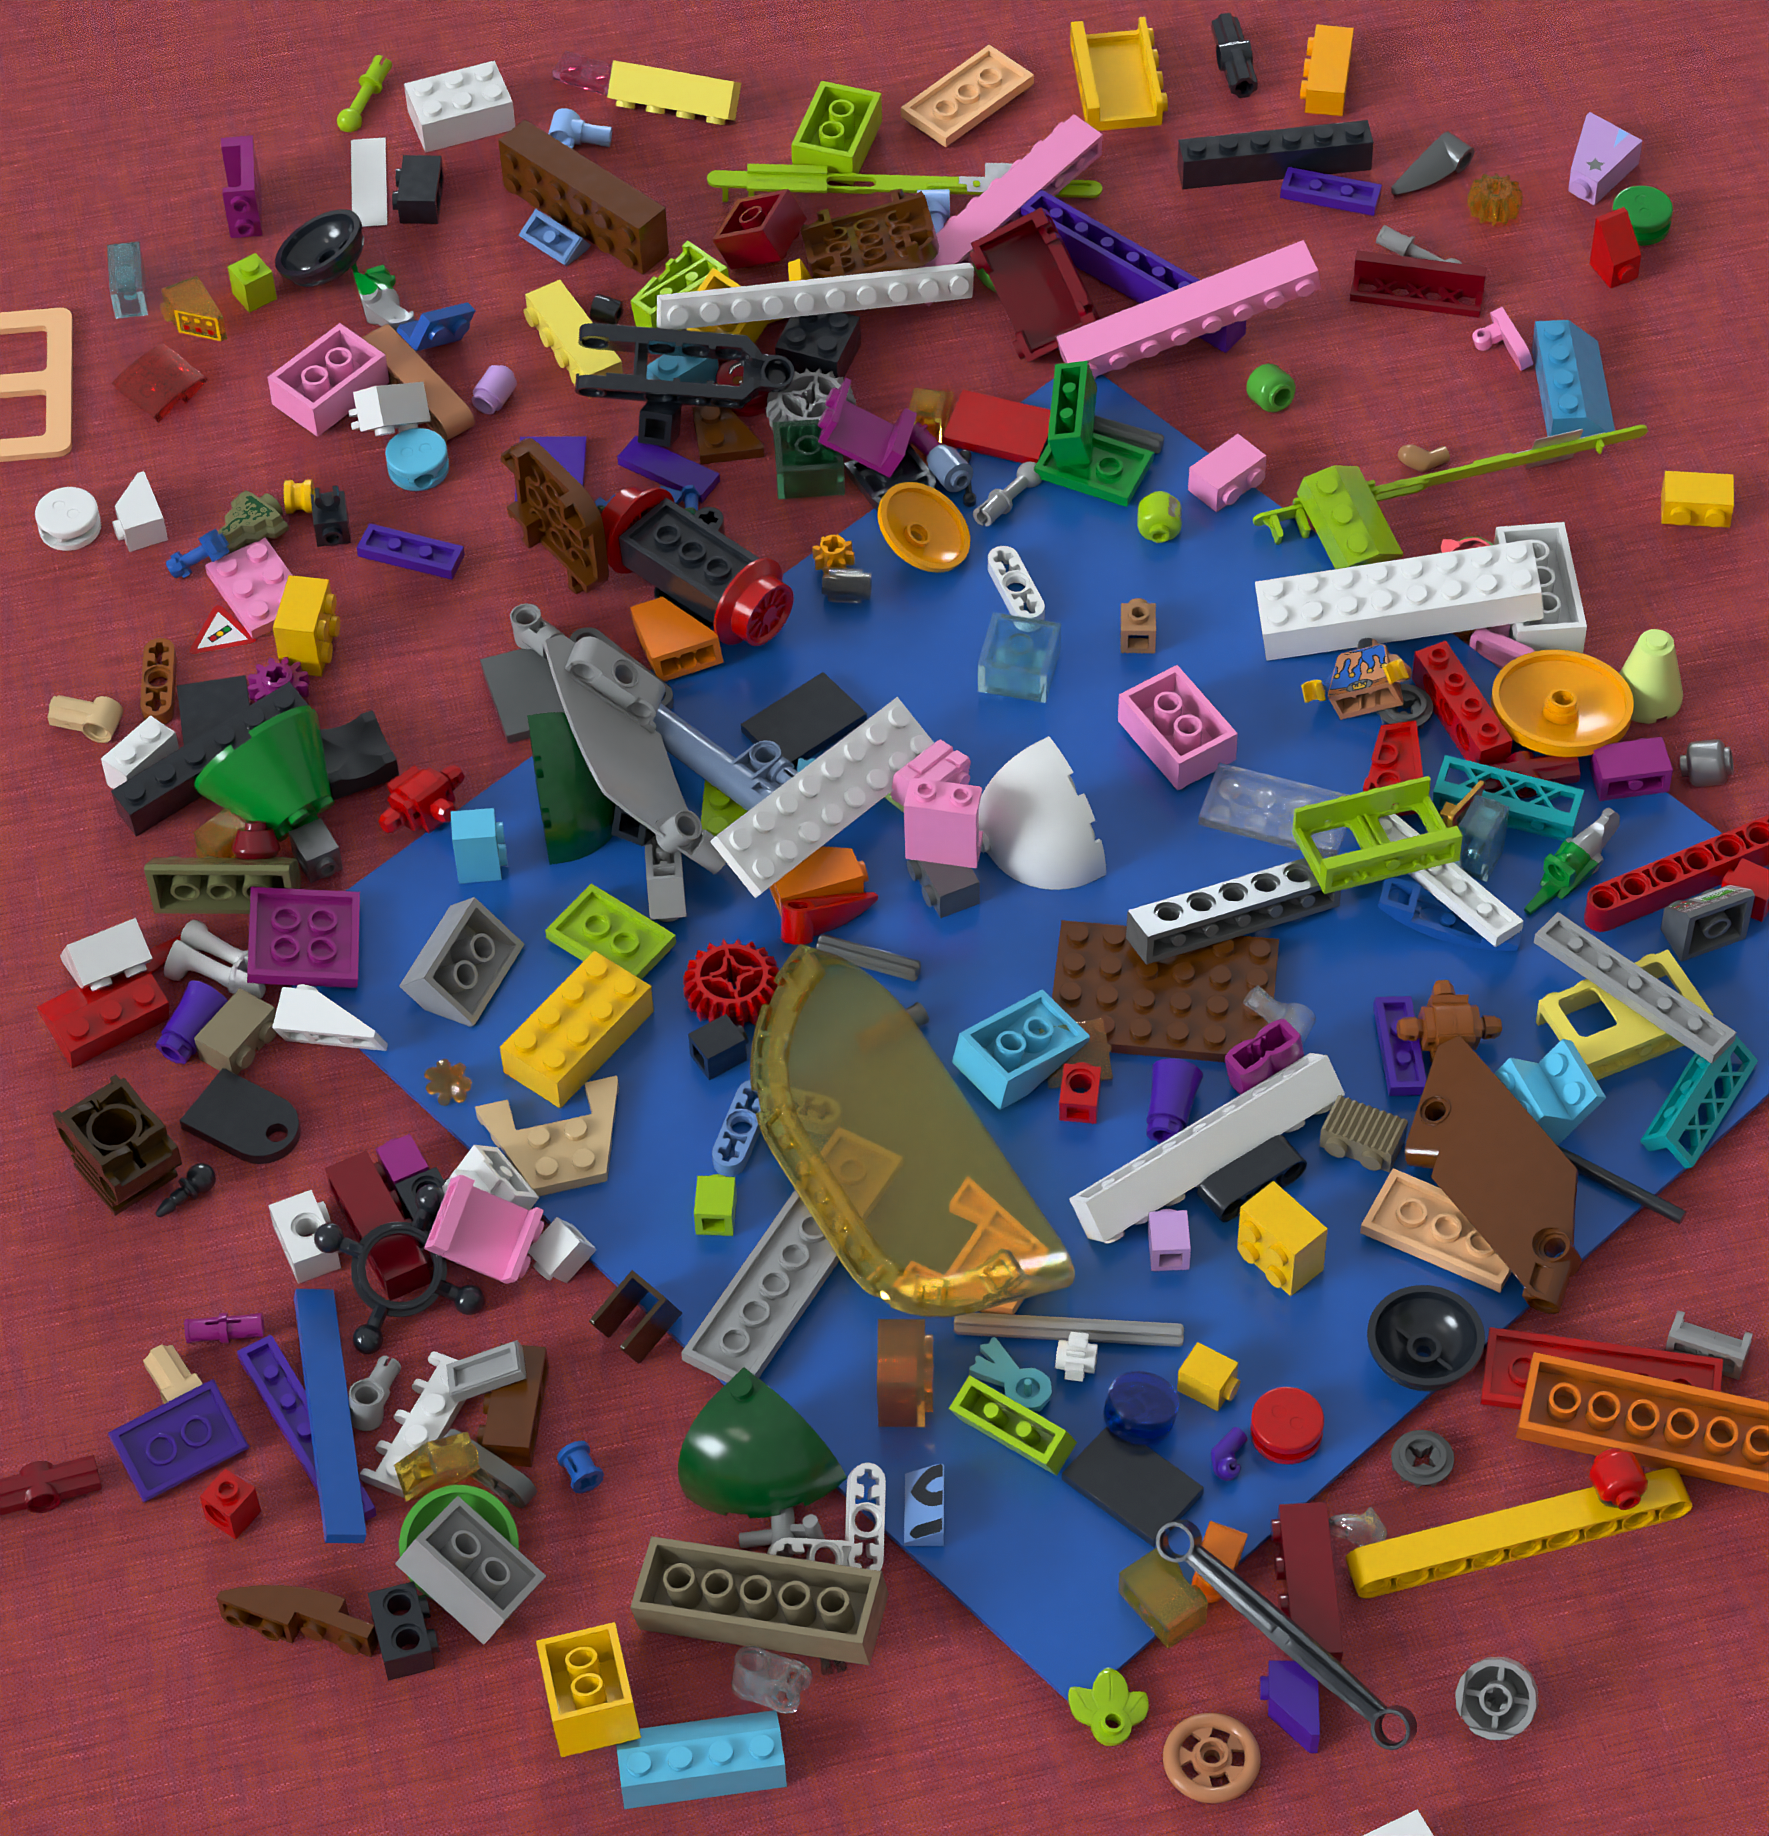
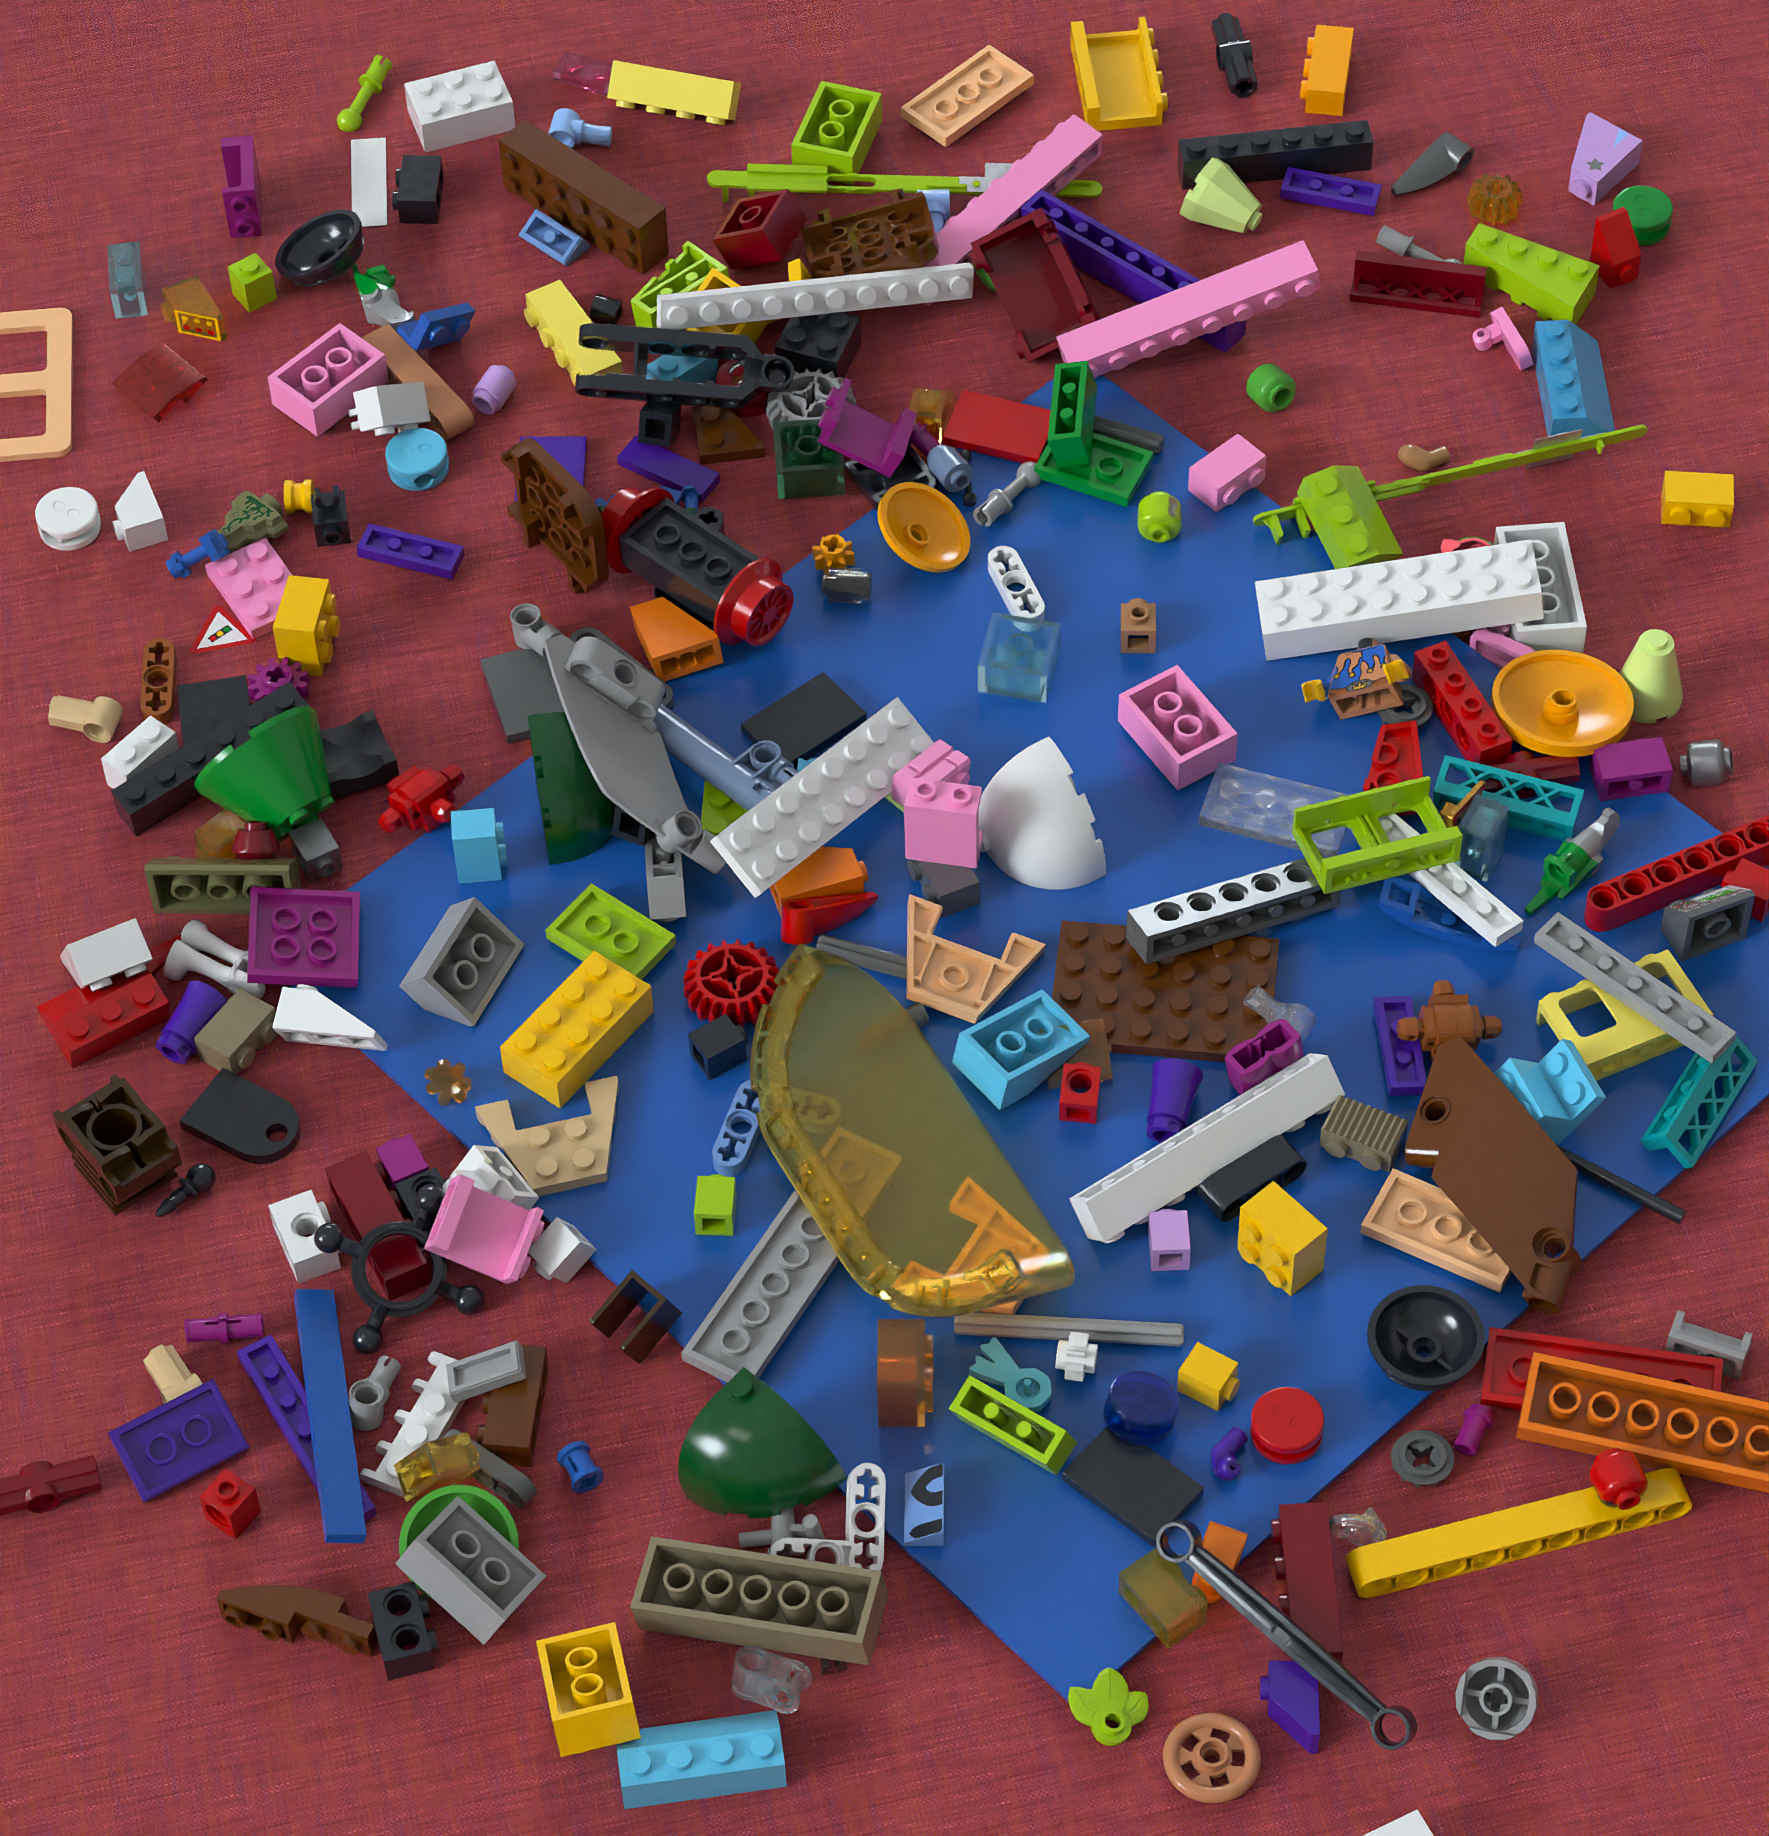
none -> light nougat wing [906,894,1046,1024]
none -> yellowish green cone [1179,157,1263,233]
none -> magenta pin [1453,1404,1493,1456]
none -> lime wedge [1464,223,1600,325]

